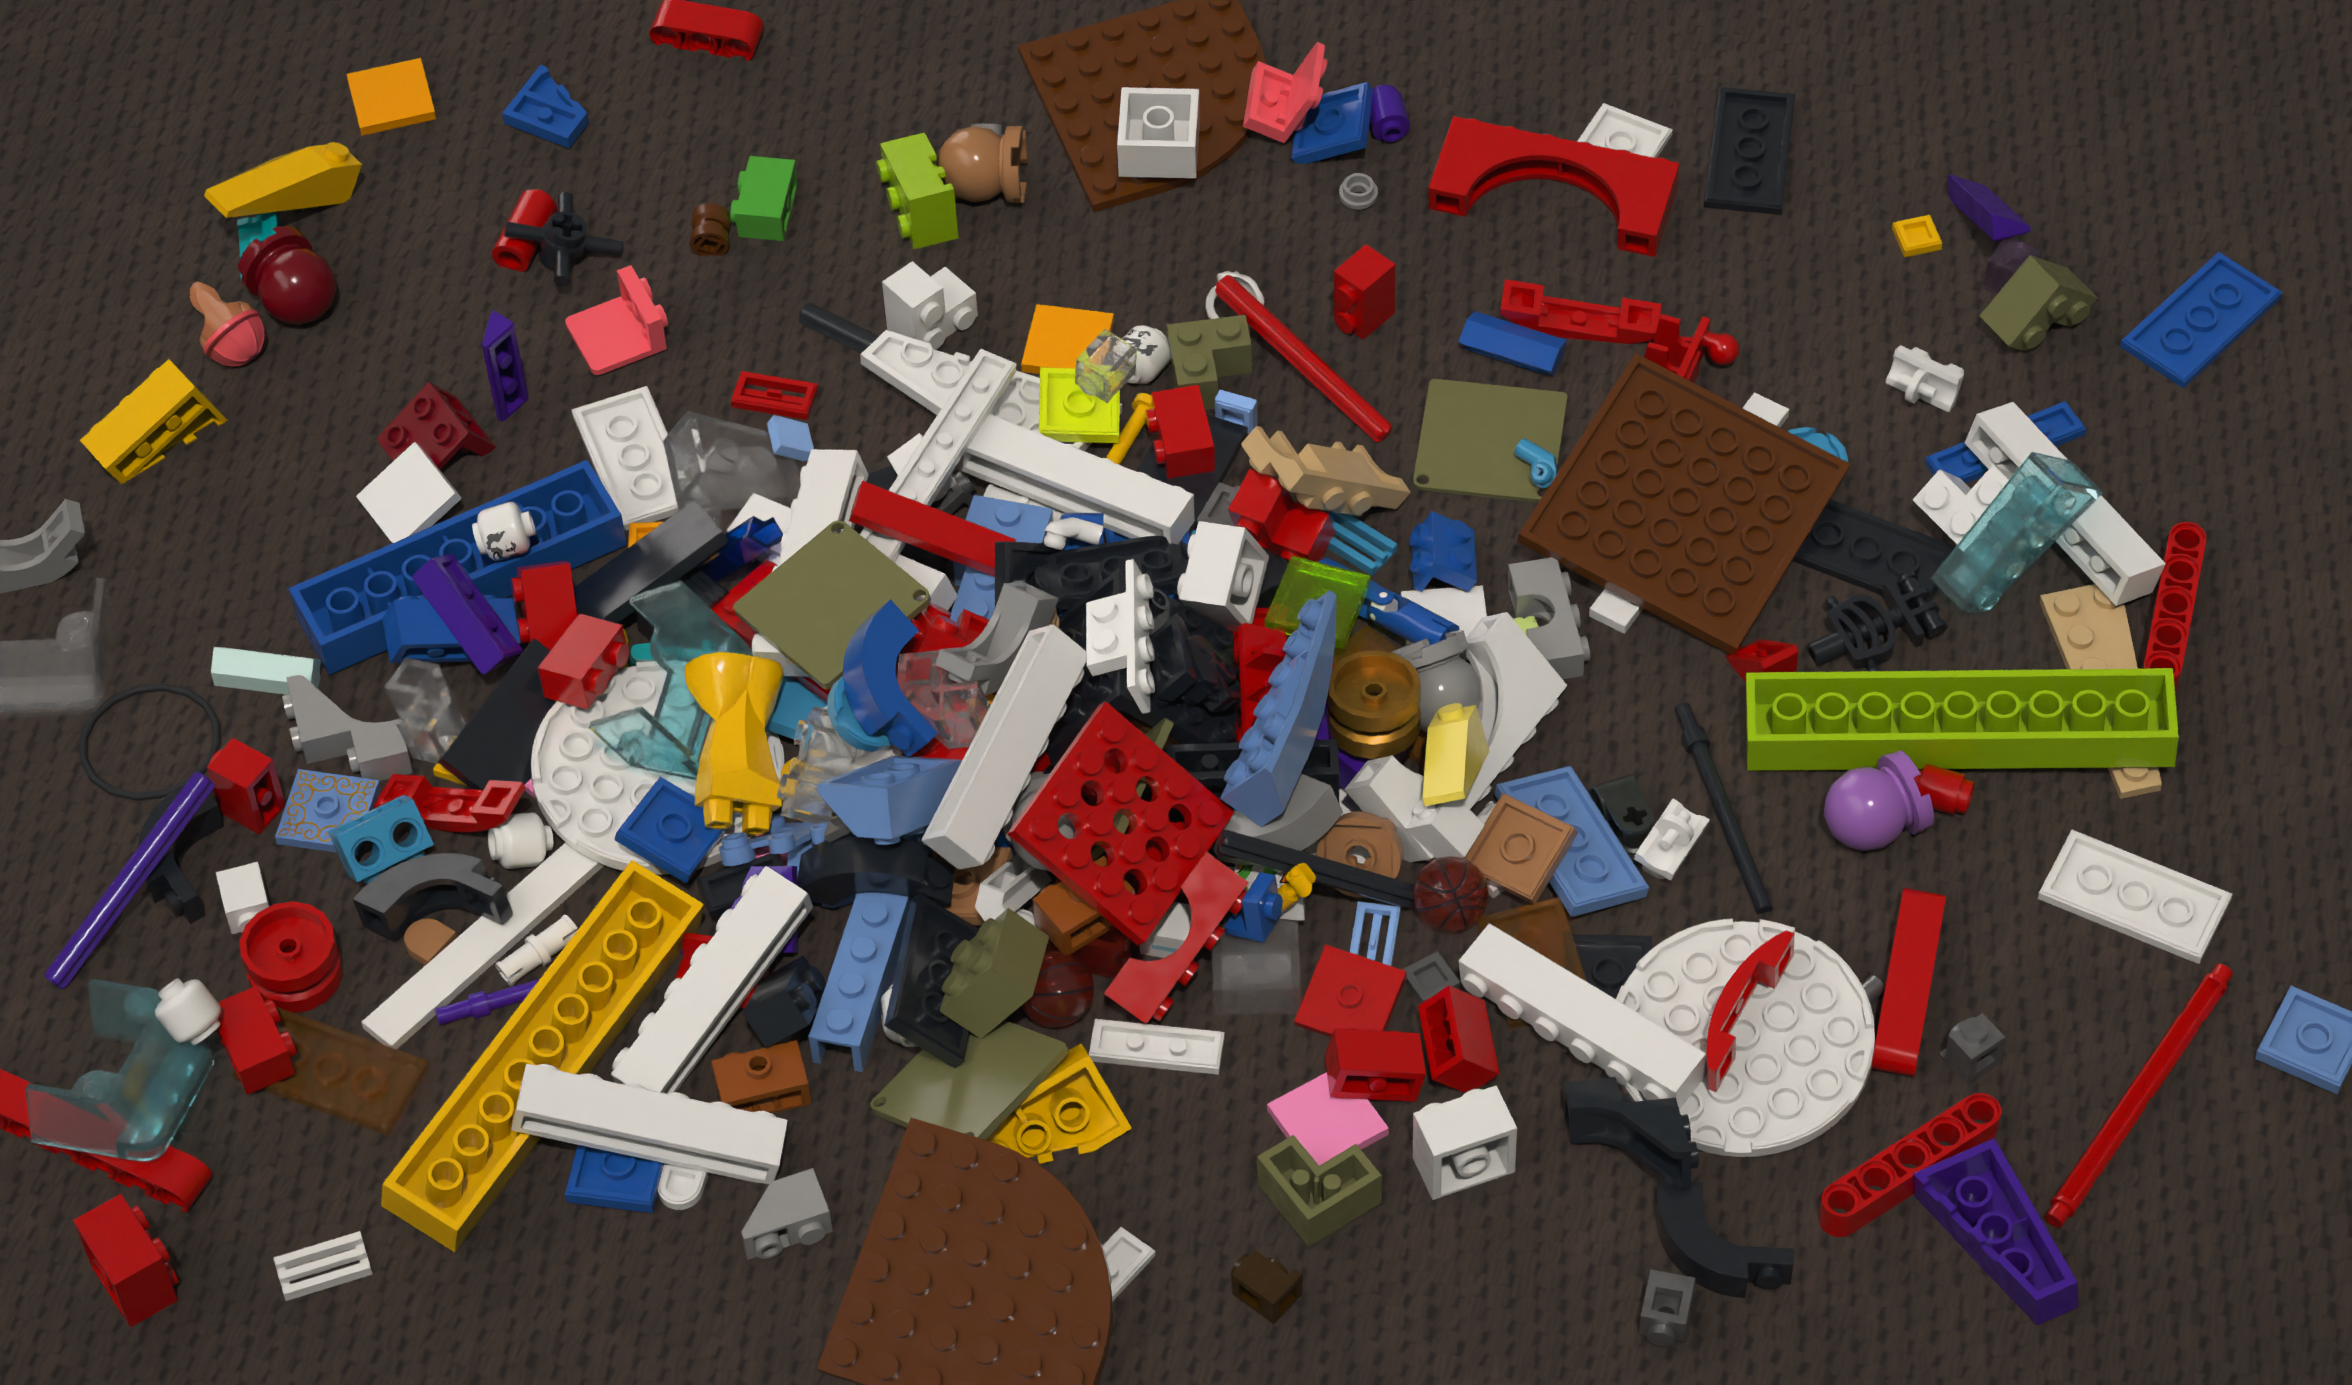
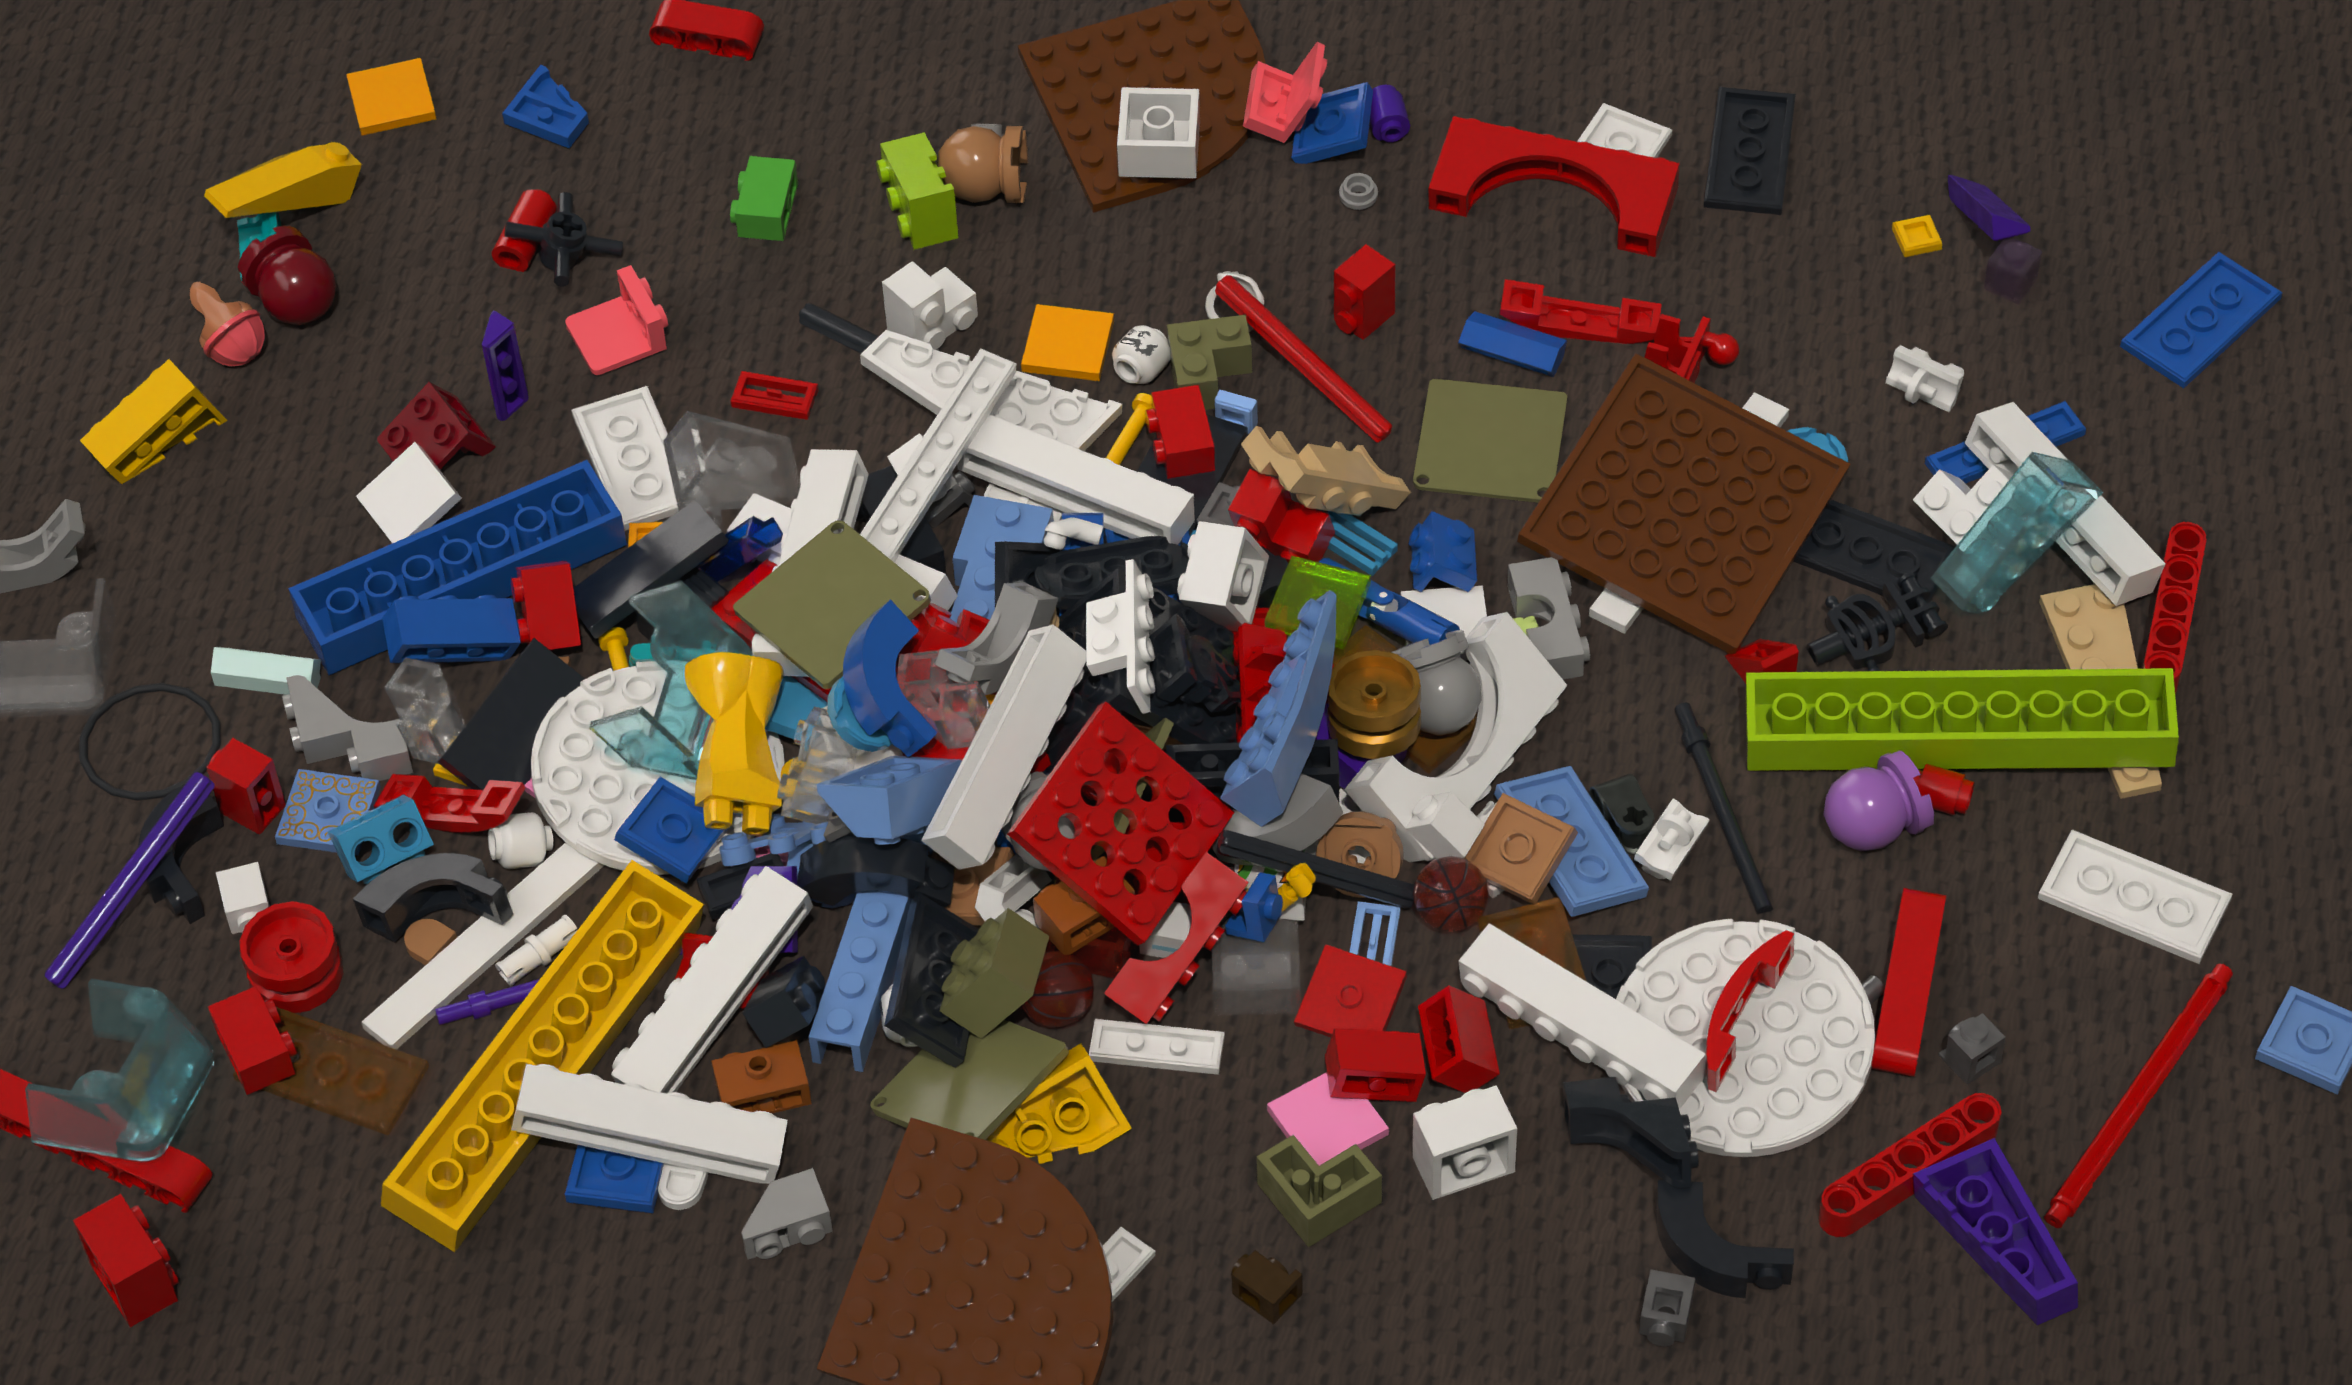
white head [155,978,221,1045] -> none
white tile [273,1231,373,1301] -> none
dark purple slope [412,554,523,674] -> none
white head [472,502,536,561] -> none
red brick [538,613,629,710] -> none
reddish brown wheel [690,203,731,256] -> none
light blue tile [767,415,814,461] -> none
red tile [849,481,1016,577] -> none
neon yellow tile [1039,367,1120,443] -> none
clear brick [1075,329,1137,403] -> none
dark grey tile [1401,951,1461,1004] -> none
light yellow slope [1422,703,1489,806] -> none
dark azure arm [1514,438,1557,488] -> none
olive brick [1980,255,2098,351] -> none

